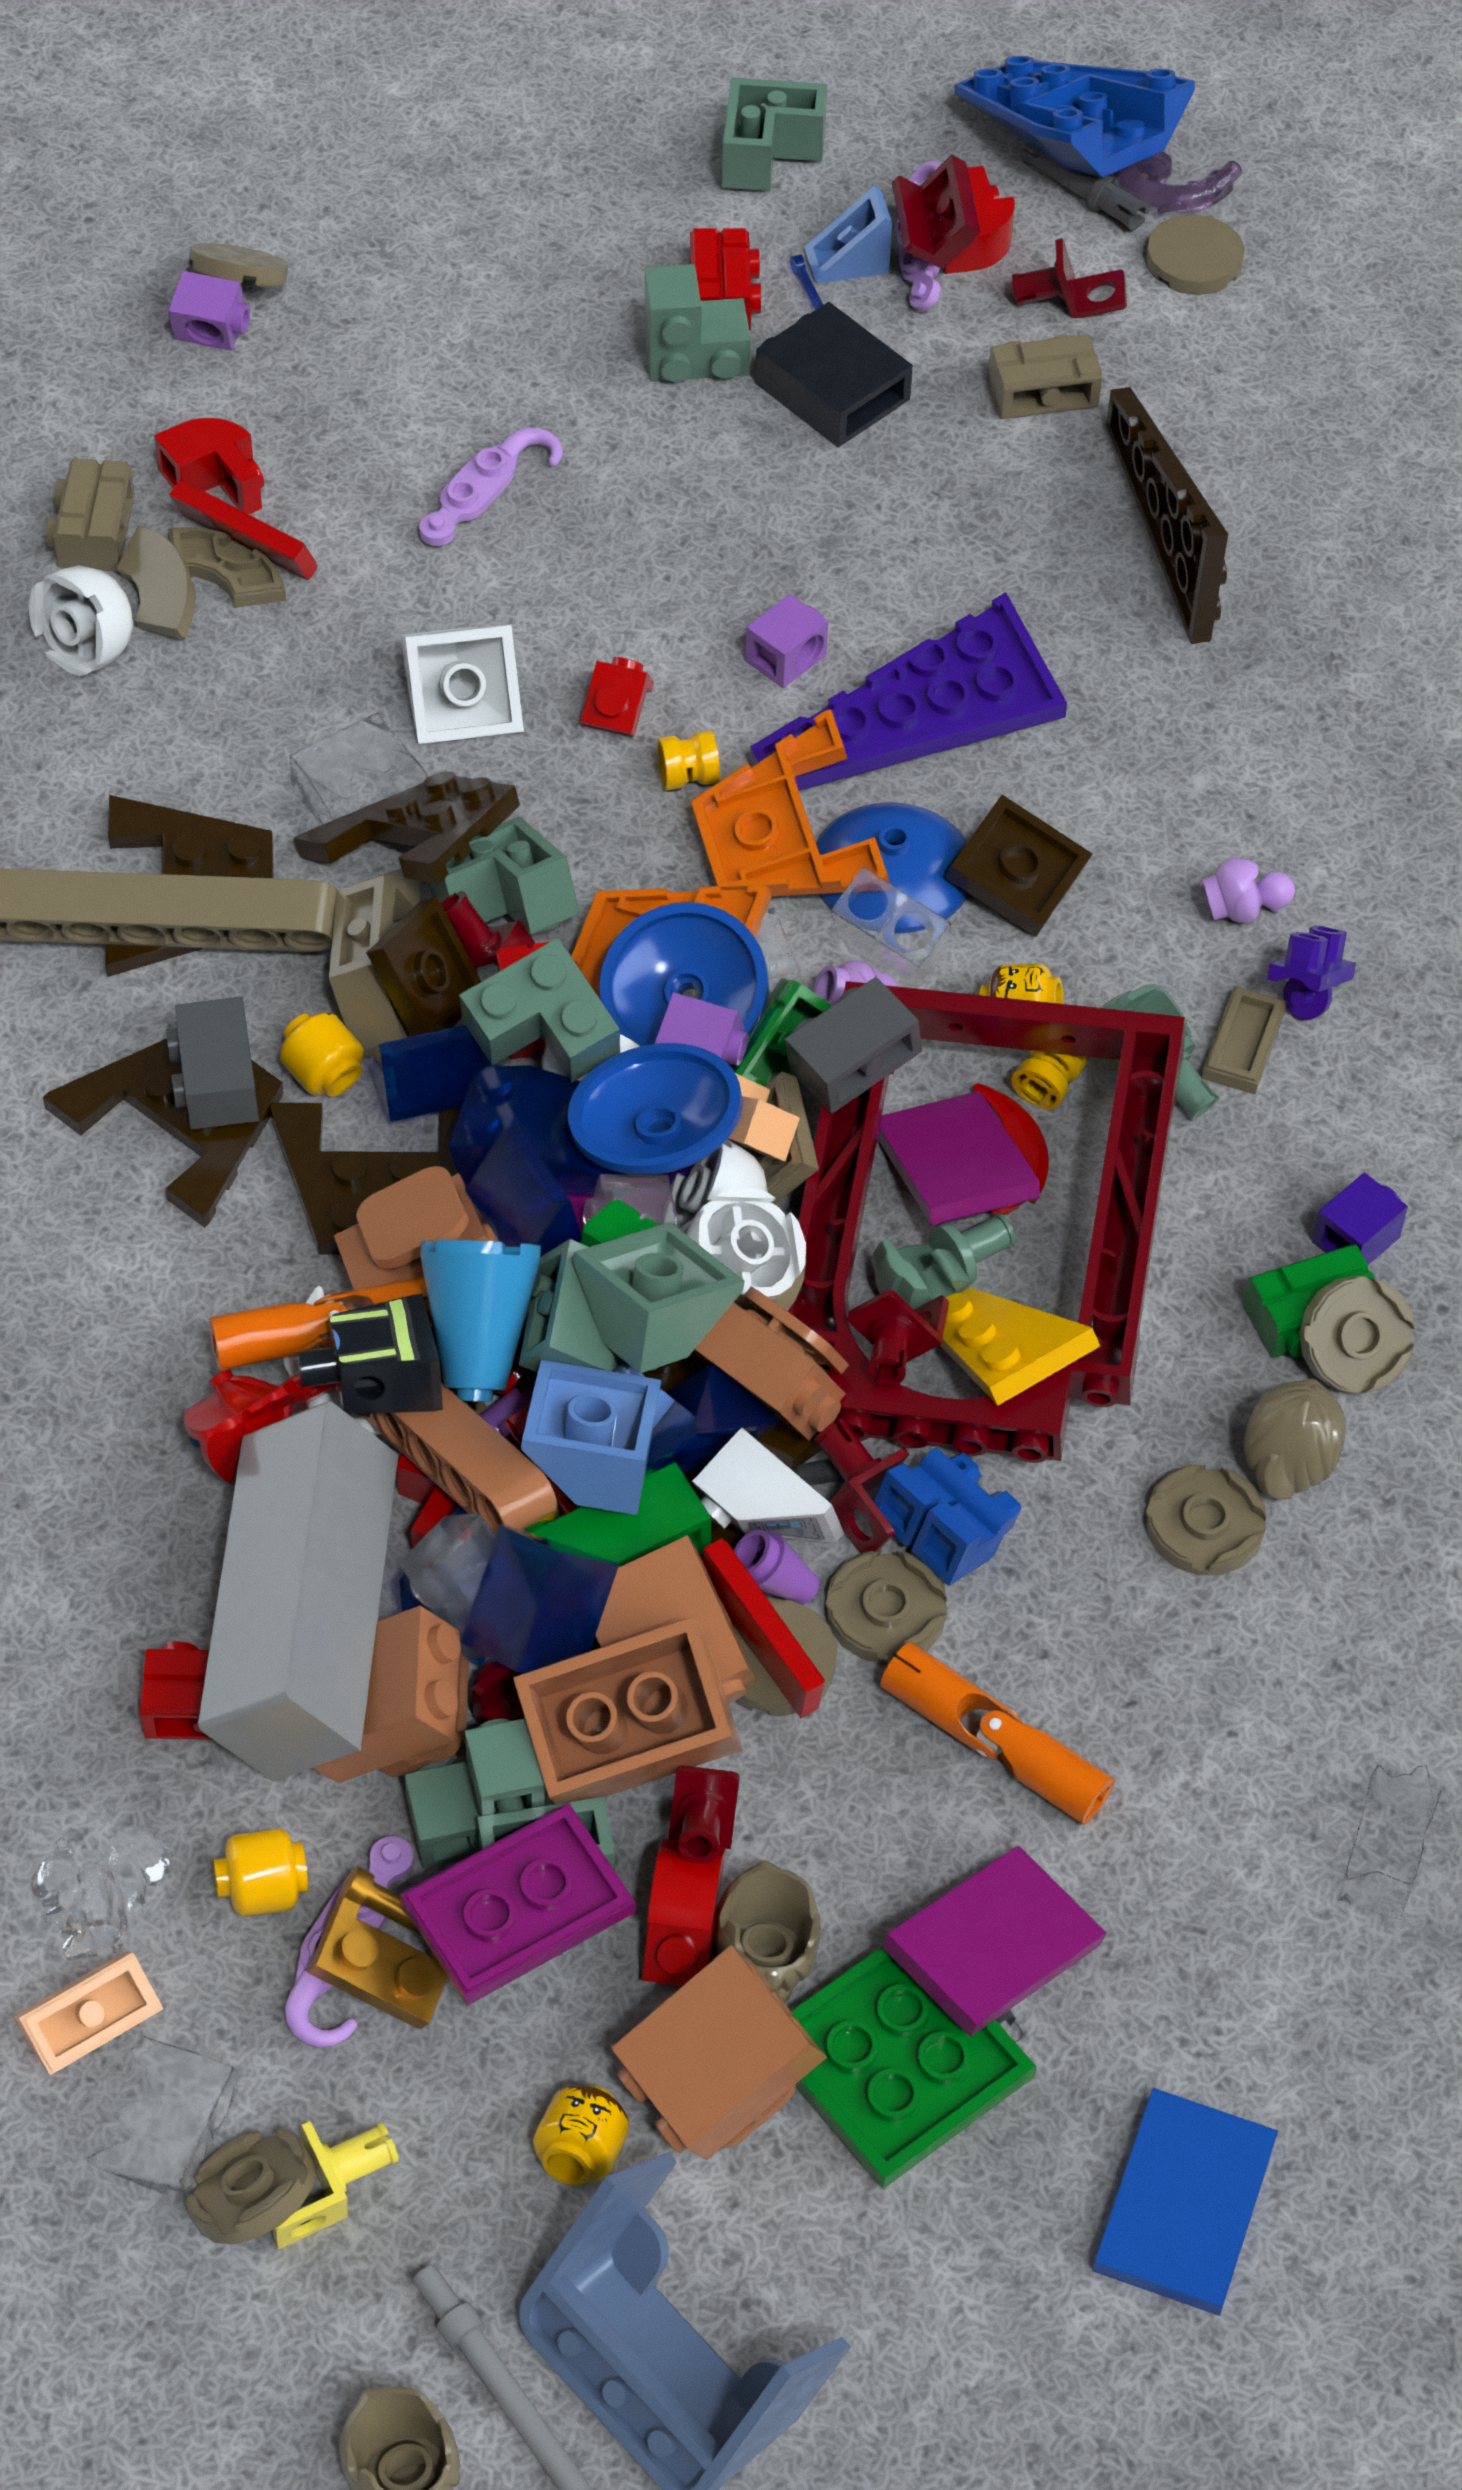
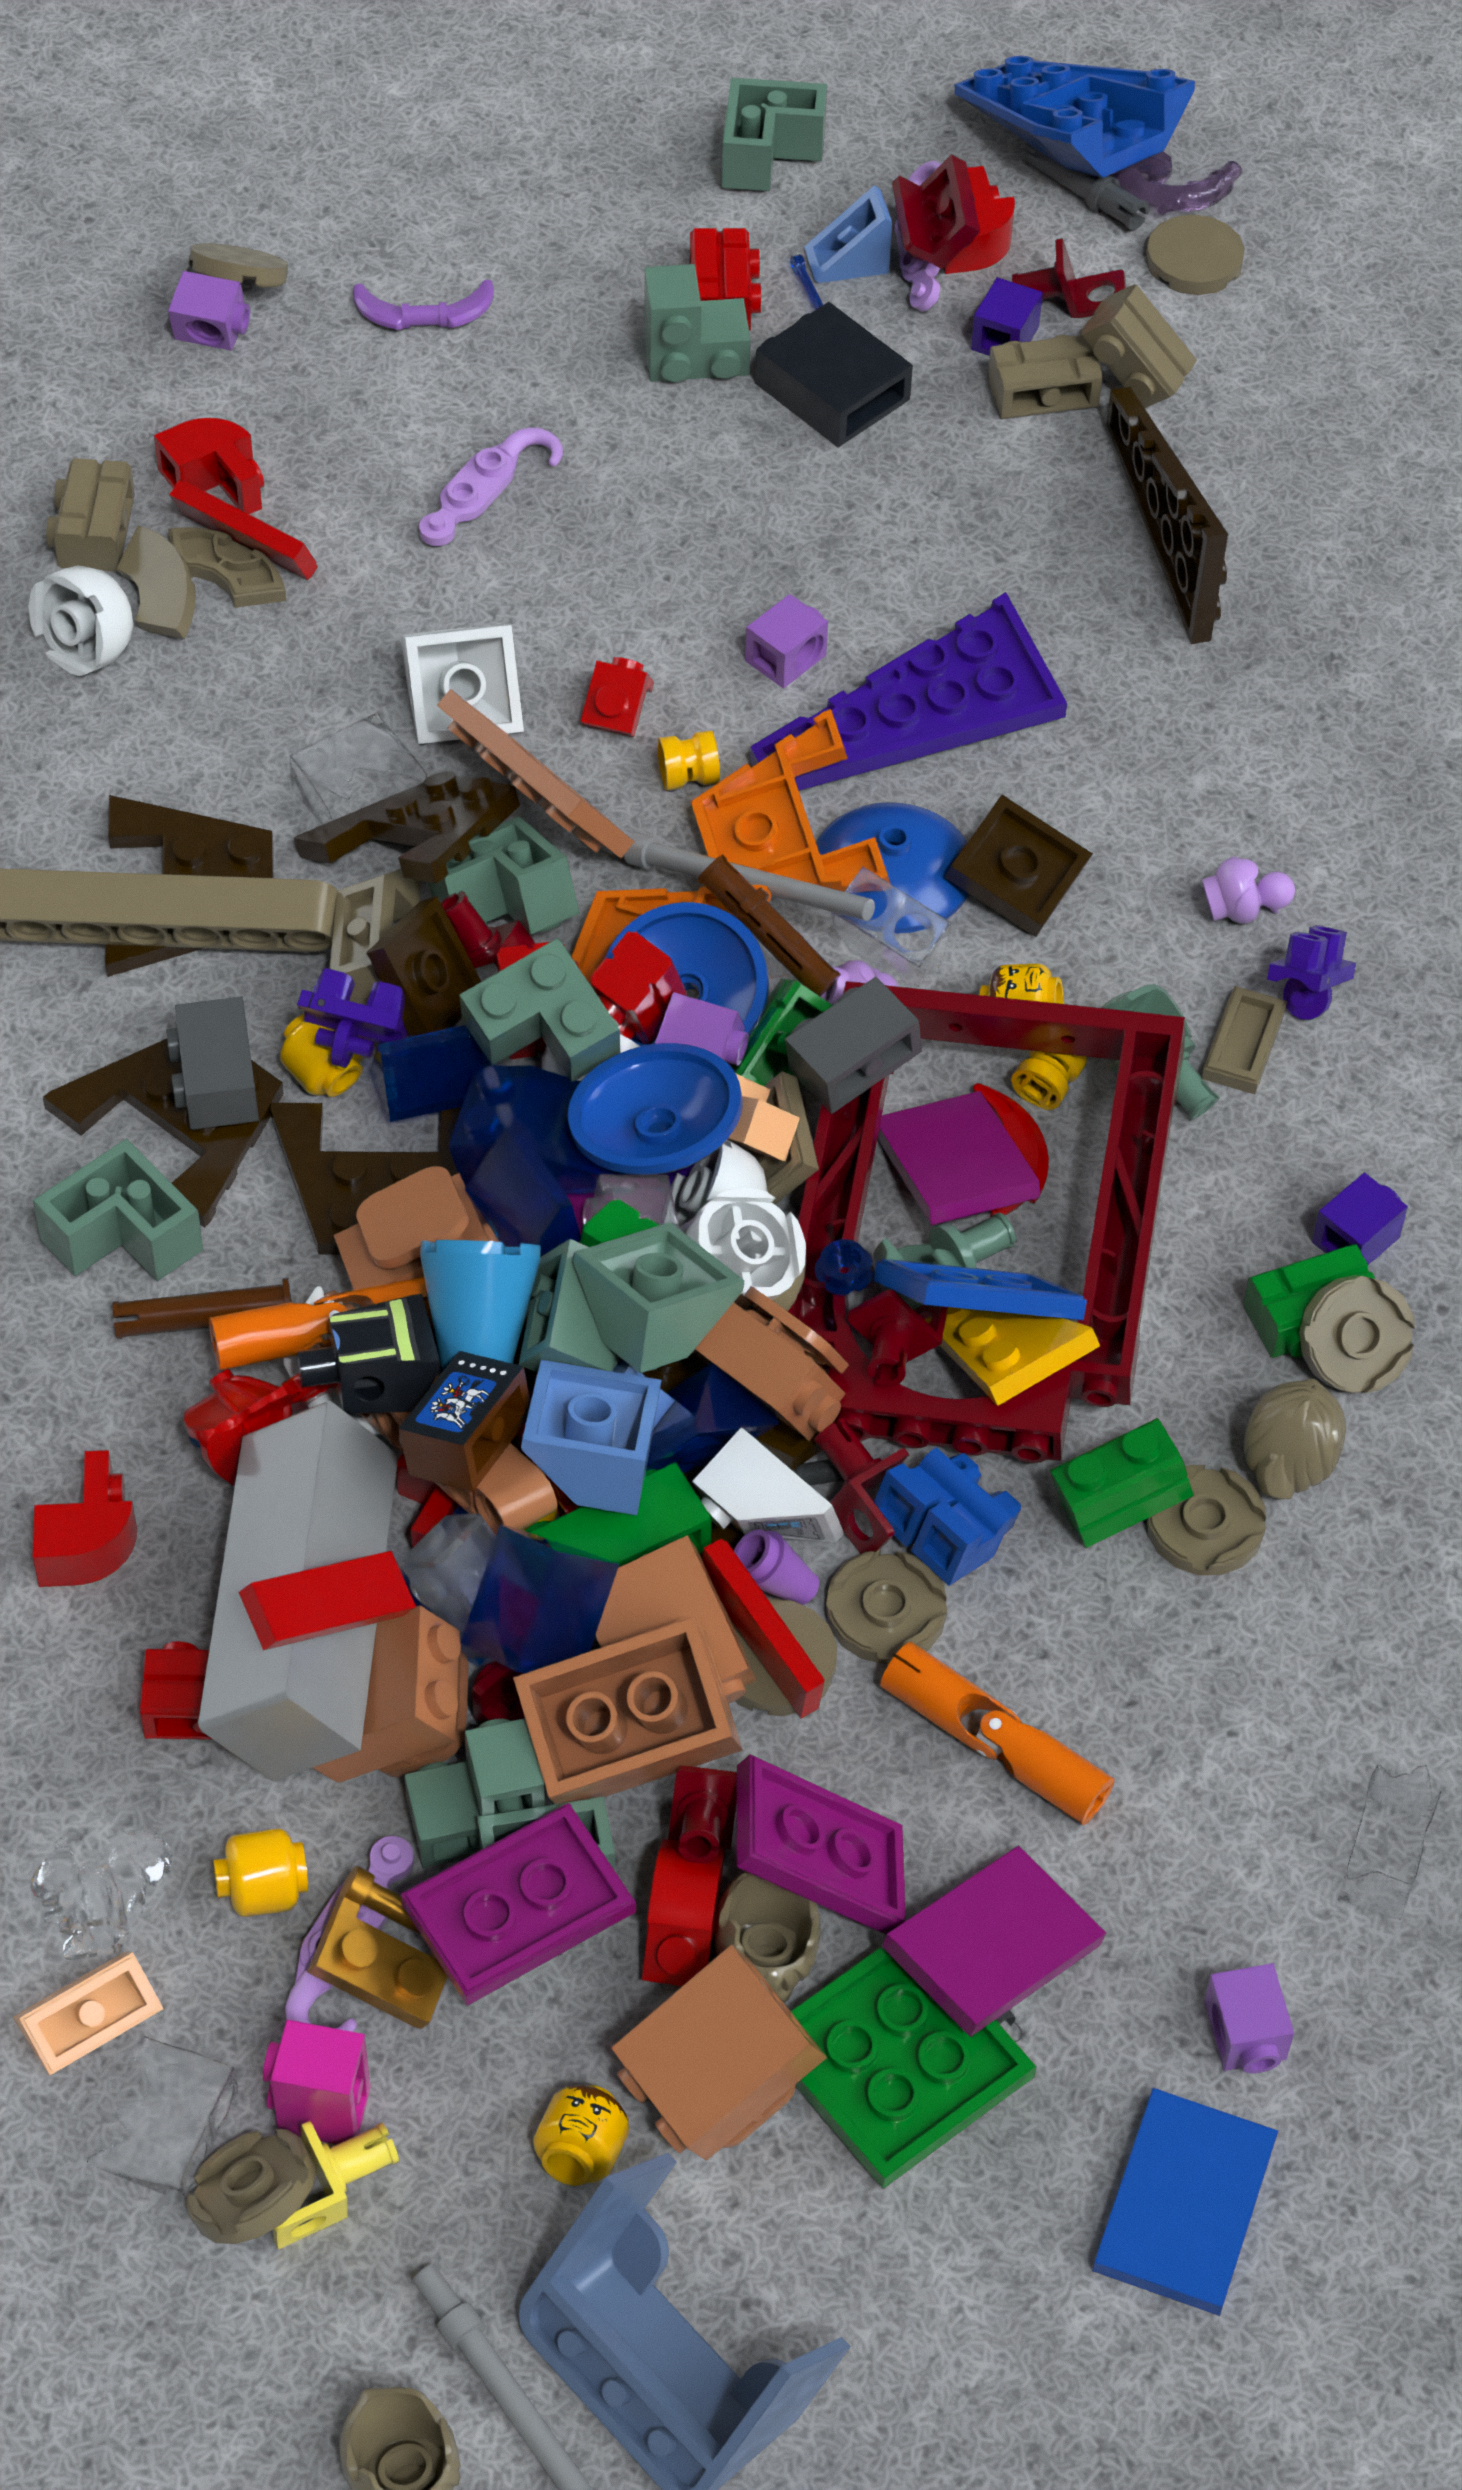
none -> sand green brick [33,1138,203,1281]
none -> red brick [33,1450,138,1587]
none -> reddish brown pin [112,1278,292,1339]
none -> red tile [238,1551,416,1651]
none -> dark pink brick [263,2020,371,2144]
none -> dark purple hips [297,968,408,1068]
none -> medium lavender piece [353,279,494,330]
none -> brick [398,1351,531,1492]
none -> nougat plate [437,689,635,858]
none -> red brick [590,931,687,1044]
none -> light grey bar [599,832,875,921]
none -> reddish brown pin [697,854,841,996]
none -> magenta tile [737,1754,906,1935]
none -> clear blue plate [815,1239,873,1296]
none -> blue tile [874,1258,1087,1320]
none -> dark purple brick [971,277,1043,356]
none -> green brick [1049,1418,1194,1548]
none -> dark tan brick [1081,284,1197,408]
none -> medium lavender brick [1204,1963,1294,2074]

